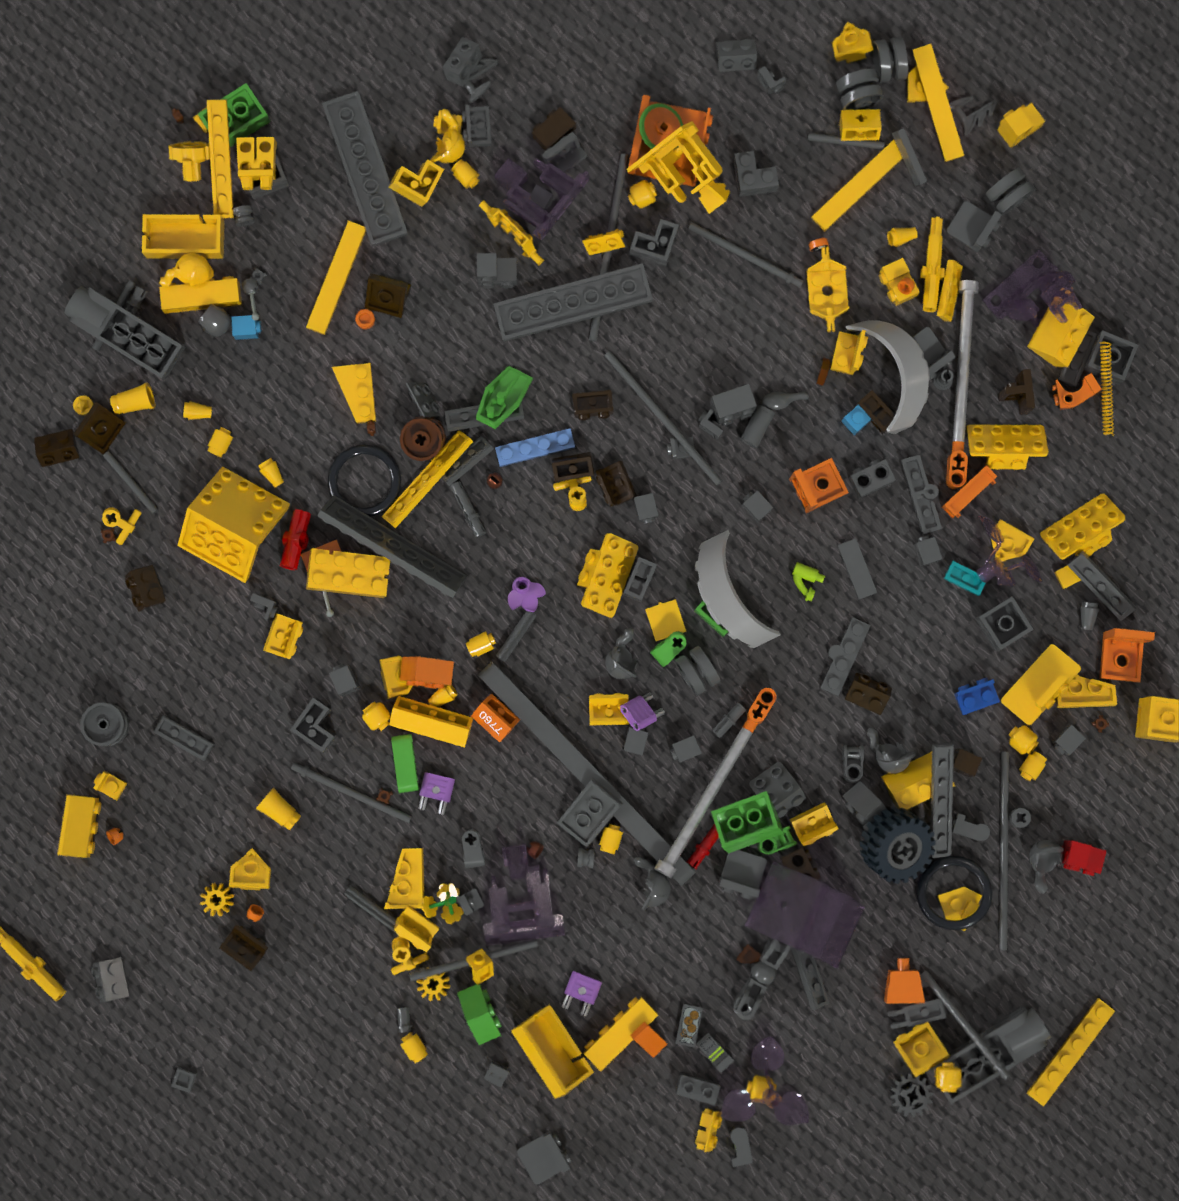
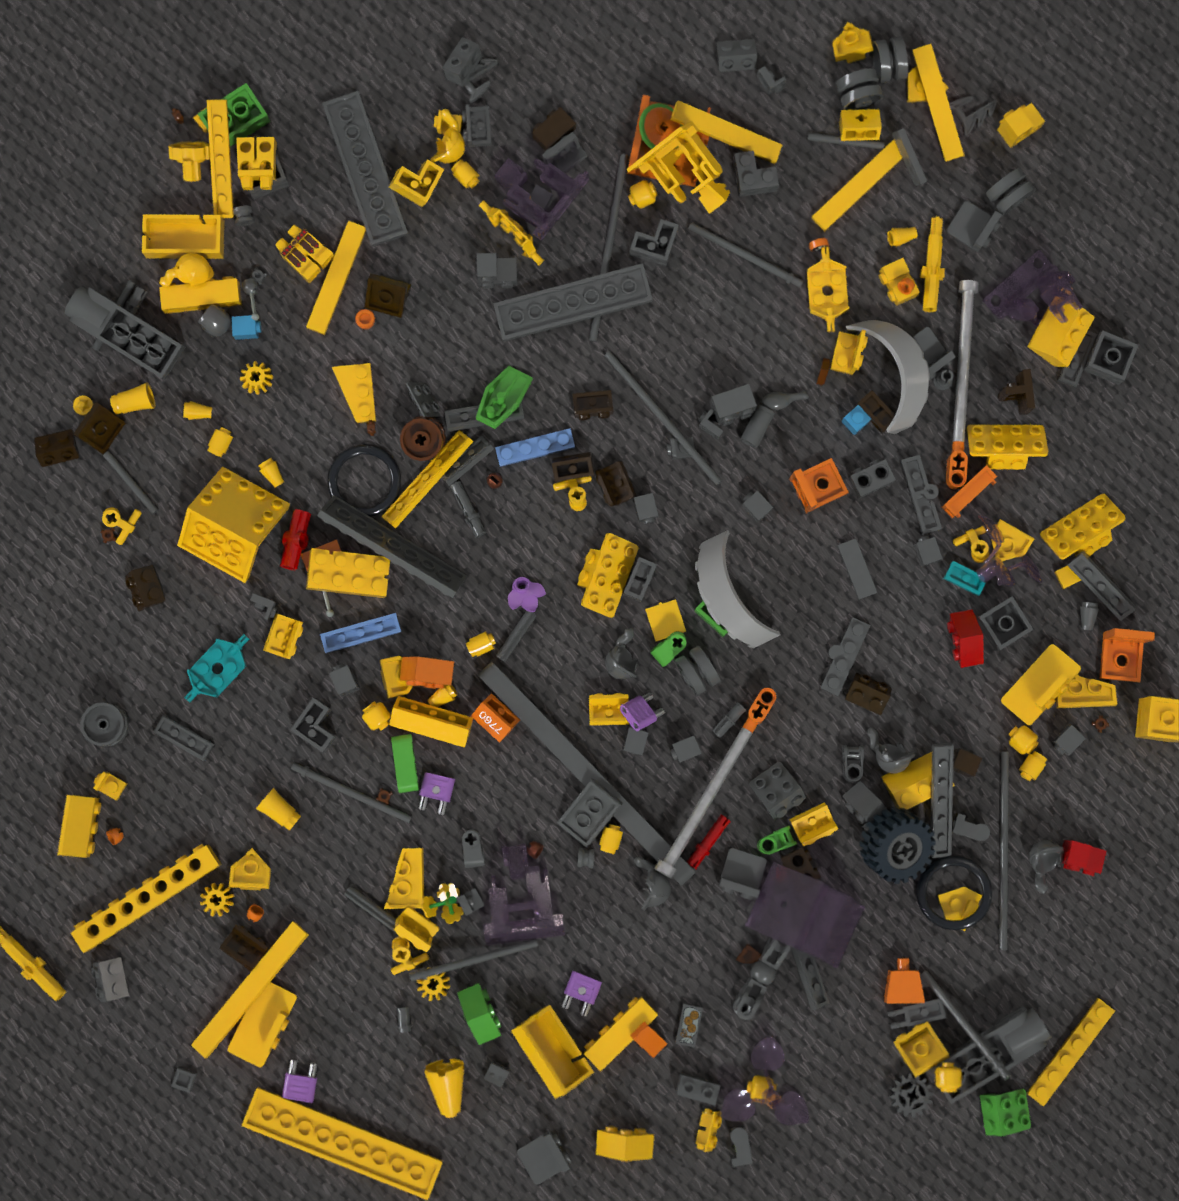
yellow brick [400,1032,428,1064] -> none
yellow bracket [466,949,494,985] -> none
yellow hinge [582,229,625,256] -> none
dark grey leg [696,1033,734,1073] -> none
bright green slope [711,791,784,853] -> none
lime plant [792,562,825,601] -> none
yellow tile [937,260,963,322] -> none
blue bracket [954,677,1000,715] -> none
dark grey wheel [1008,808,1031,828] -> none
orange tile [1052,373,1102,410] -> none
yellow piece [1100,342,1114,436] -> none
none -> yellow brick [71,844,222,953]
none -> teal plate [184,634,250,703]
none -> yellow tile [191,921,309,1058]
none -> yellow bracket [228,982,297,1067]
none -> yellow gear [240,361,273,395]
none -> yellow plate [242,1087,443,1200]
none -> yellow hips [275,225,334,284]
none -> medium lavender piece [282,1059,317,1102]
none -> medium blue plate [320,613,401,653]
none -> yellow cone [424,1059,464,1118]
none -> yellow brick [596,1126,654,1161]
none -> yellow tile [670,101,782,164]
none -> red brick [947,609,984,668]
none -> yellow piece [952,524,990,563]
none -> bright green bracket [980,1089,1031,1136]

